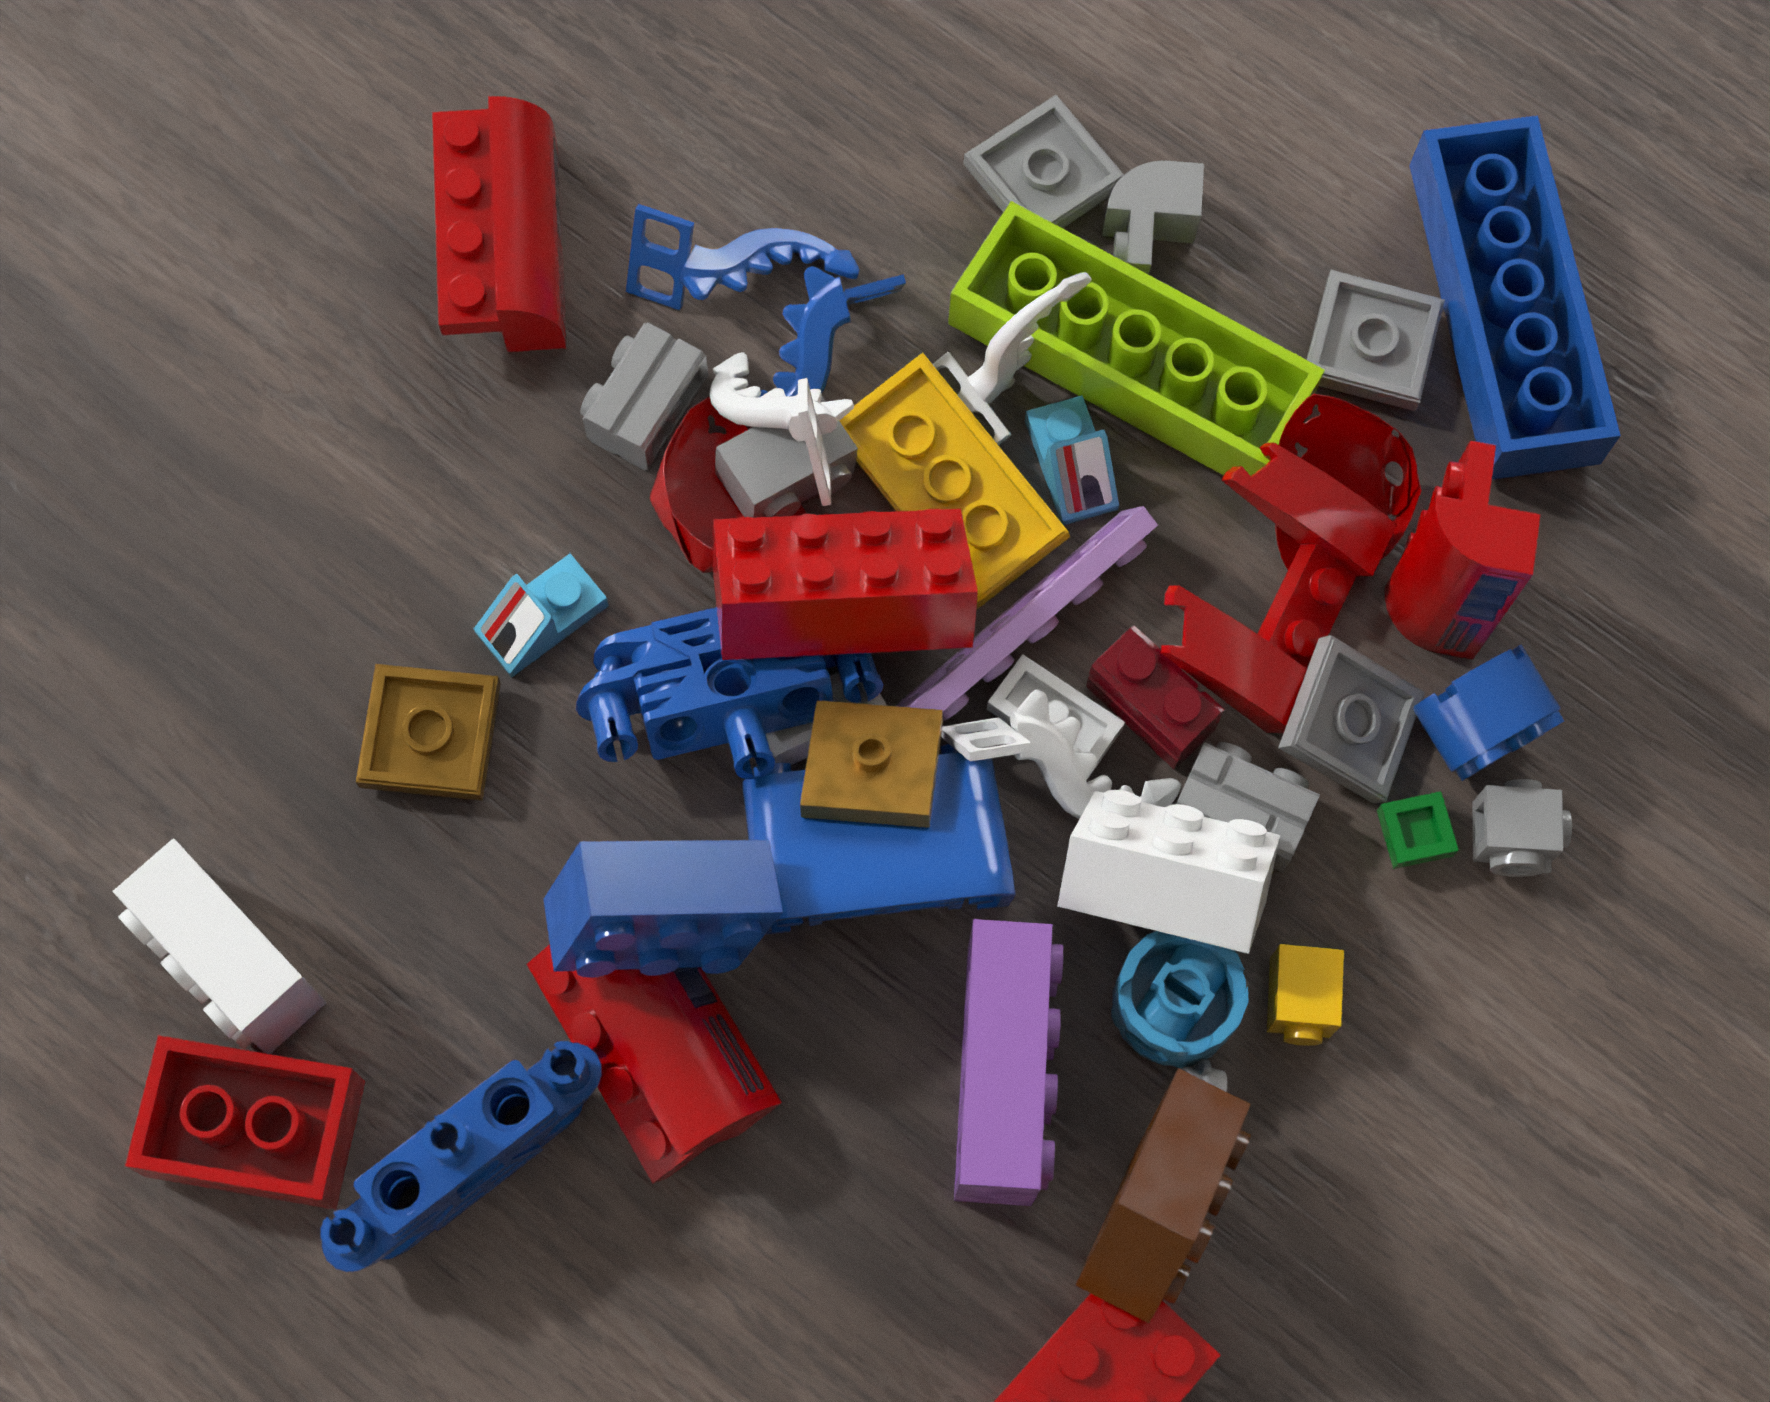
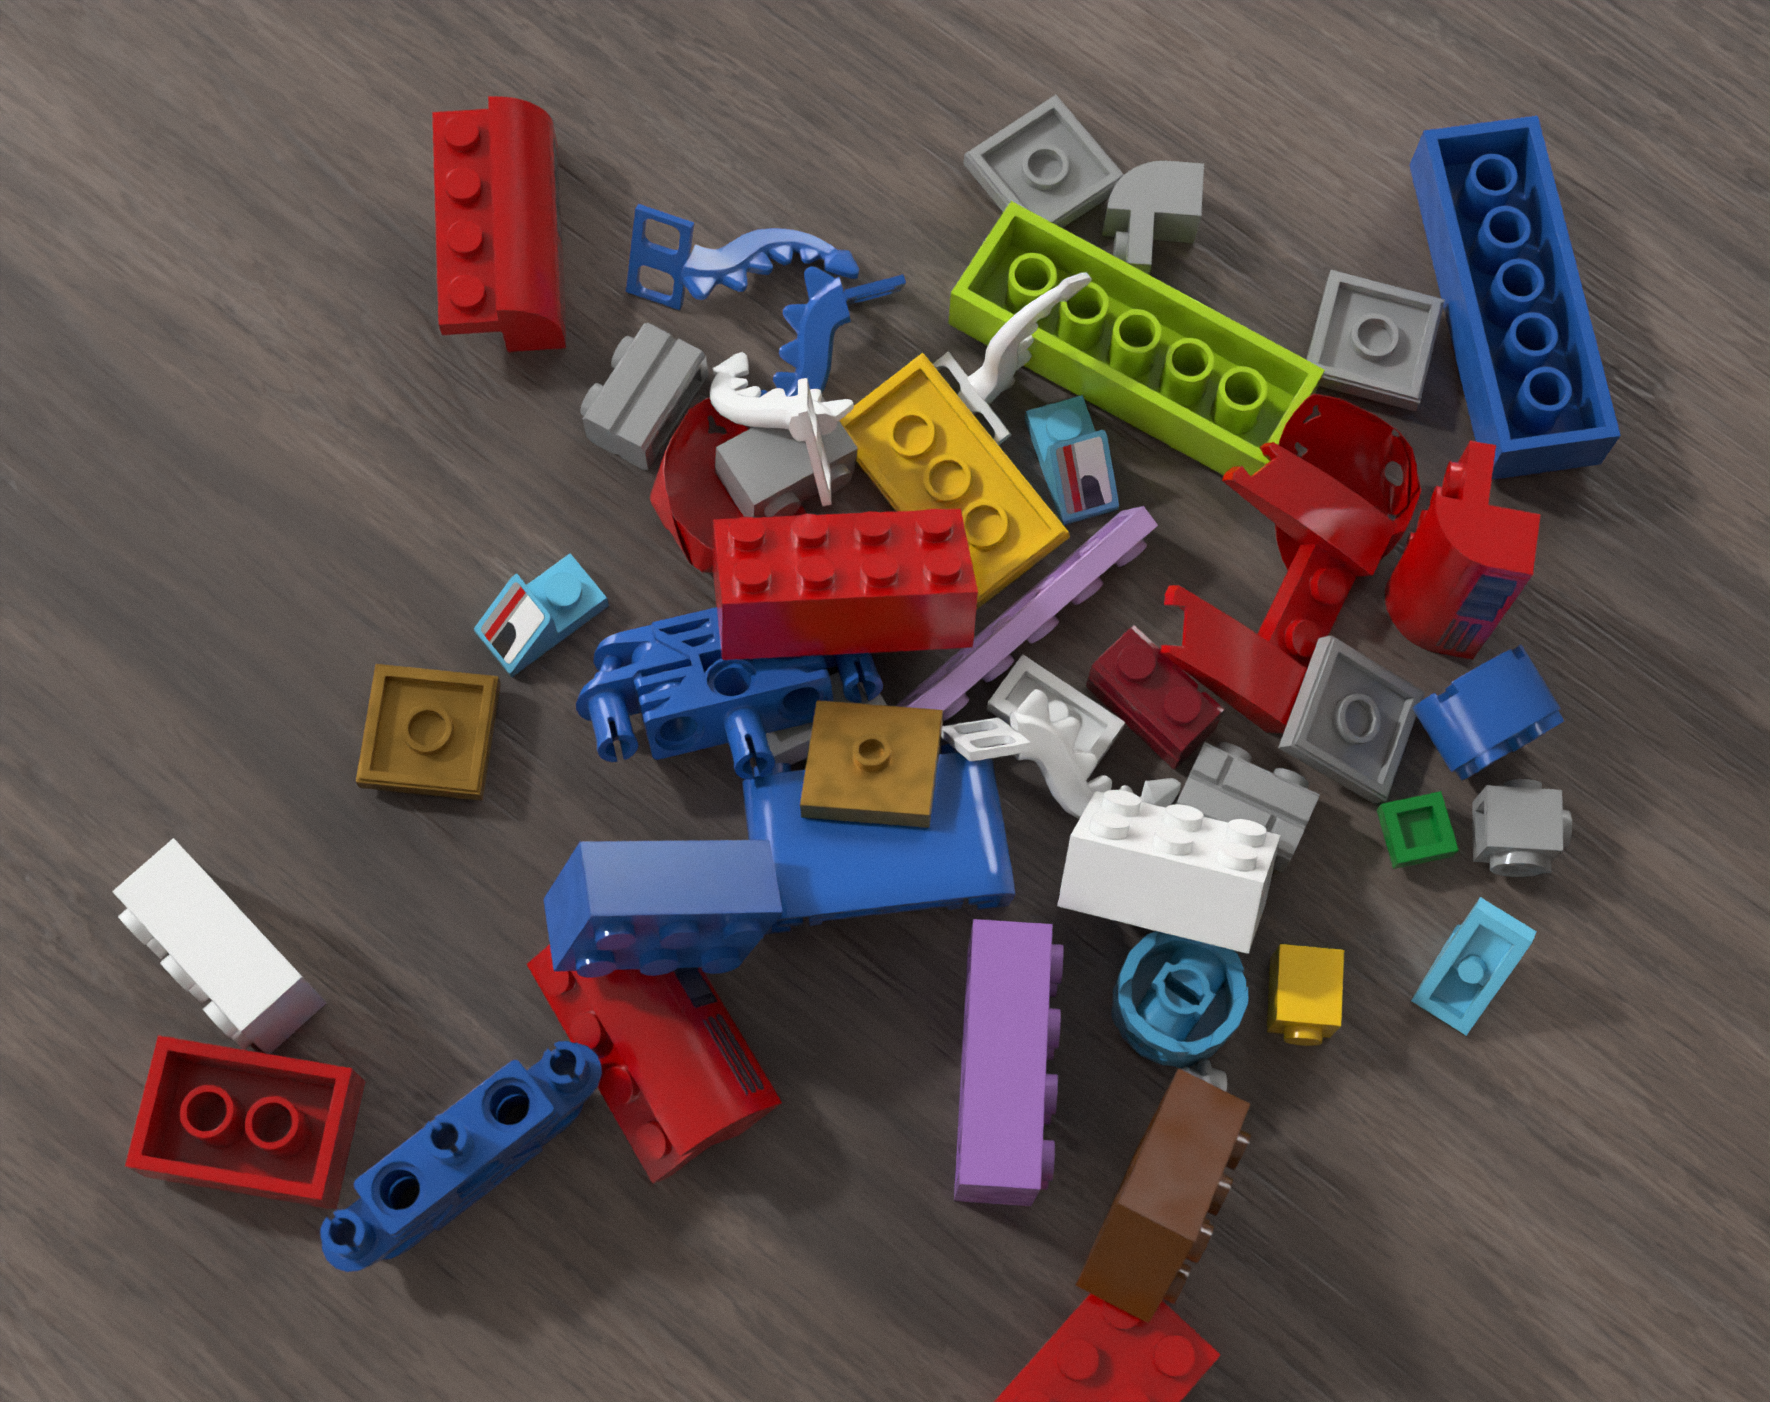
none -> medium azure slope [1412,897,1536,1035]

